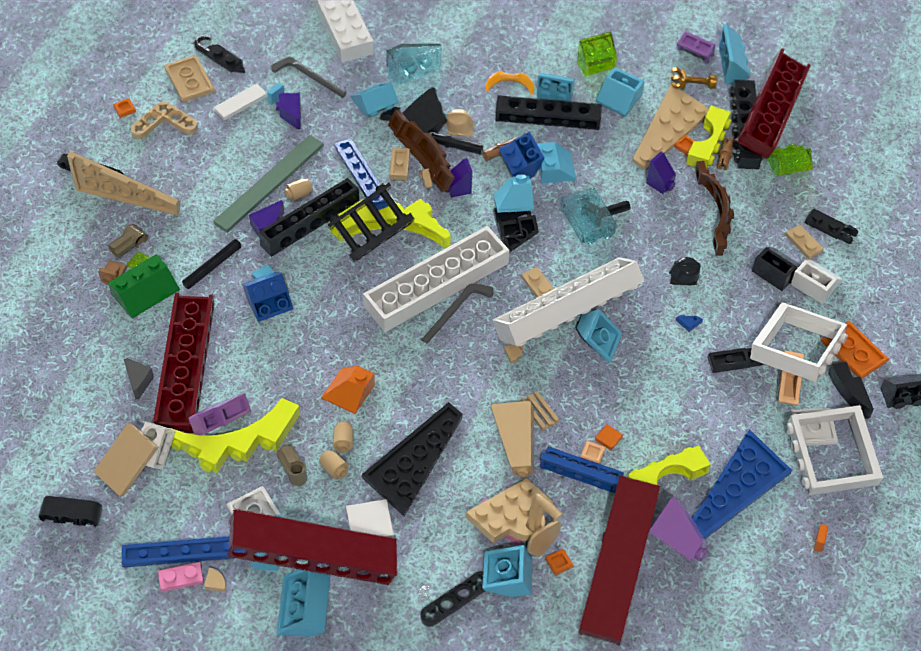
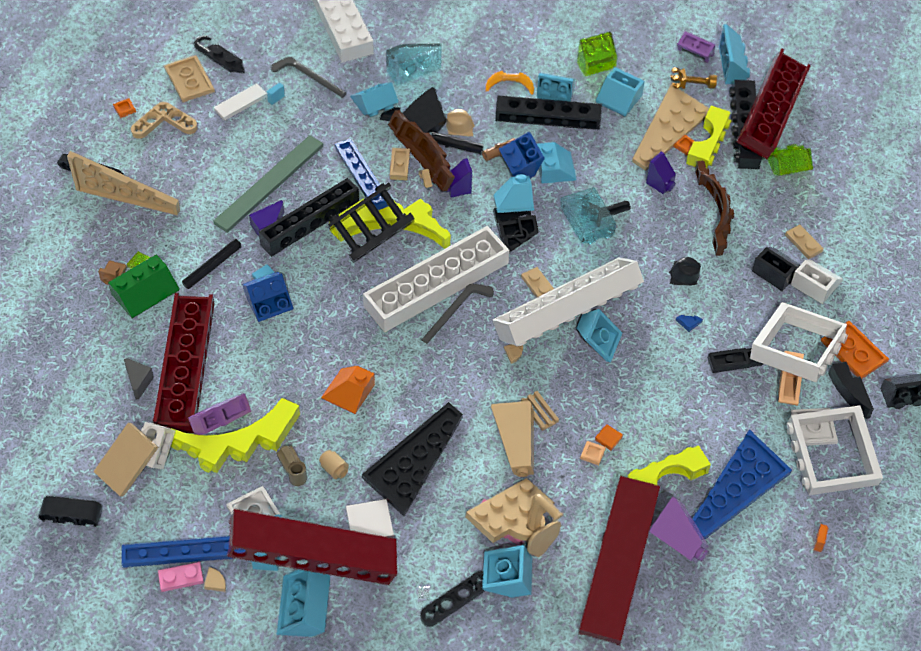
dark tan piece [108,224,148,258] -> none
dark purple slope [275,93,301,129] -> none
tan brick [284,178,313,202] -> none
tan brick [333,422,353,453] -> none
blue fence [540,446,624,493] -> none
orange tile [545,548,574,576] -> none
medium nougat pin [717,138,734,170] -> none
black hinge [805,208,859,244] -> none

